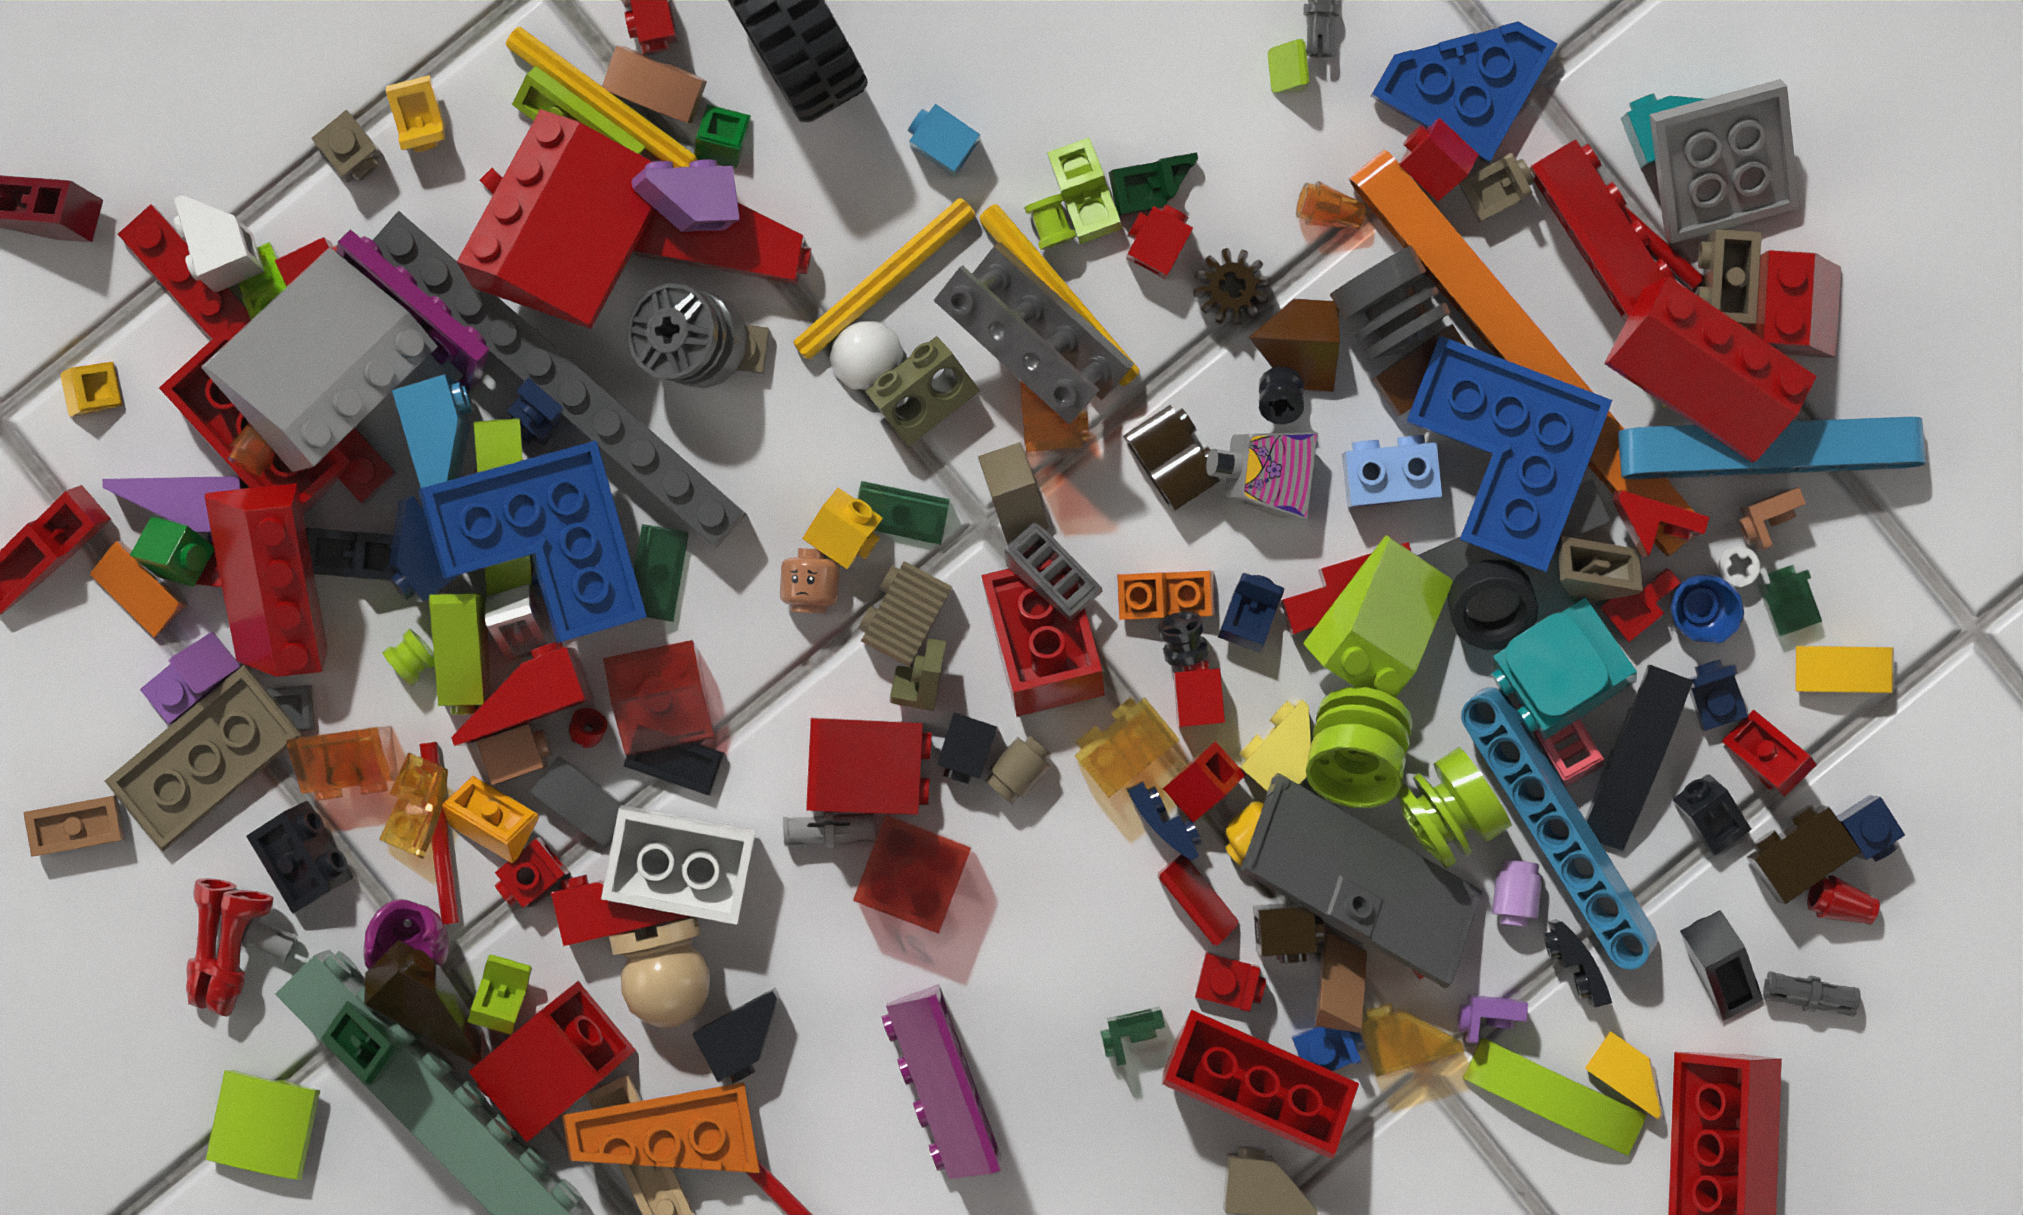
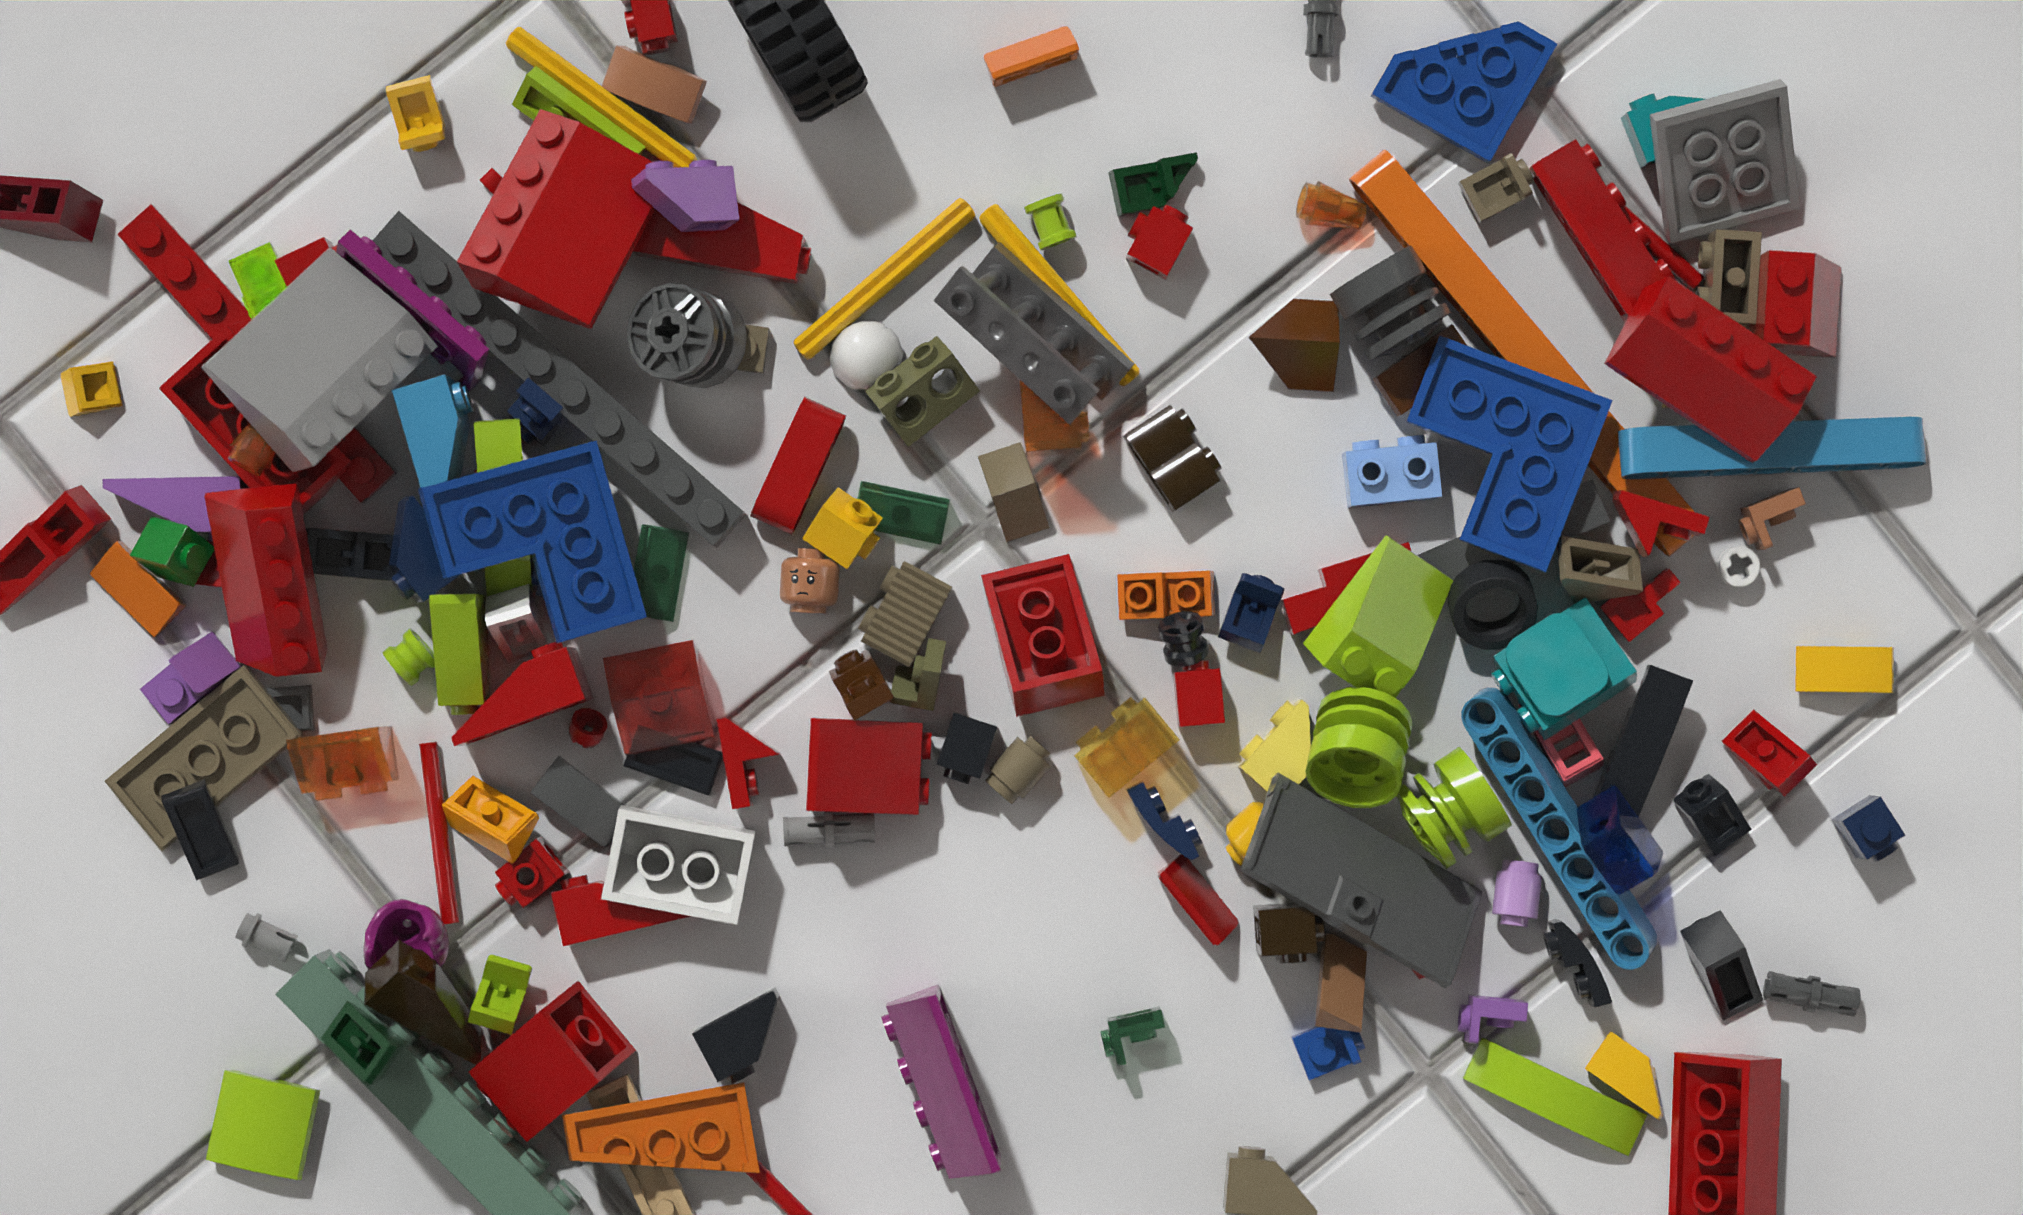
medium nougat plate [23,795,125,857] -> none
white slope [174,195,264,293] -> none
red piece [186,878,274,1017] -> none
black bracket [246,801,353,914] -> none
dark tan bracket [311,110,383,182] -> none
clear yellow slope [379,752,448,859] -> none
nougat brick [477,723,552,785] -> none
tan tile [609,916,710,1028] -> none
green slope [694,104,751,169] -> none
clear red brick [853,814,972,934] -> none
dark azure brick [908,103,981,177] -> none
flat silver slope [1004,522,1103,621] -> none
lime slope [1047,137,1122,244] -> none
red slope [1162,1009,1359,1159] -> none
red brick [1163,741,1246,823] -> none
dark brown gear [1193,248,1270,326] -> none
red bracket [1194,952,1266,1013] -> none
torso [1206,432,1318,519] -> none
black wheel [1259,366,1304,425] -> none
lime slope [1267,39,1309,94] -> none
clear yellow slope [1361,1003,1464,1077] -> none
red brick [1399,117,1479,202] -> none
blue hair [1670,574,1744,644] -> none
dark blue bracket [1688,659,1748,731] -> none
dark brown brick [1746,804,1861,904] -> none
clear green bracket [1758,564,1822,637] -> none
red cone [1807,875,1880,925] -> none
none -> black tile [161,779,239,881]
none -> red slope [717,717,781,809]
none -> red beam [750,397,847,535]
none -> reddish brown slope [829,649,894,721]
none -> orange slope [984,26,1079,87]
none -> clear blue torso [1577,785,1663,895]

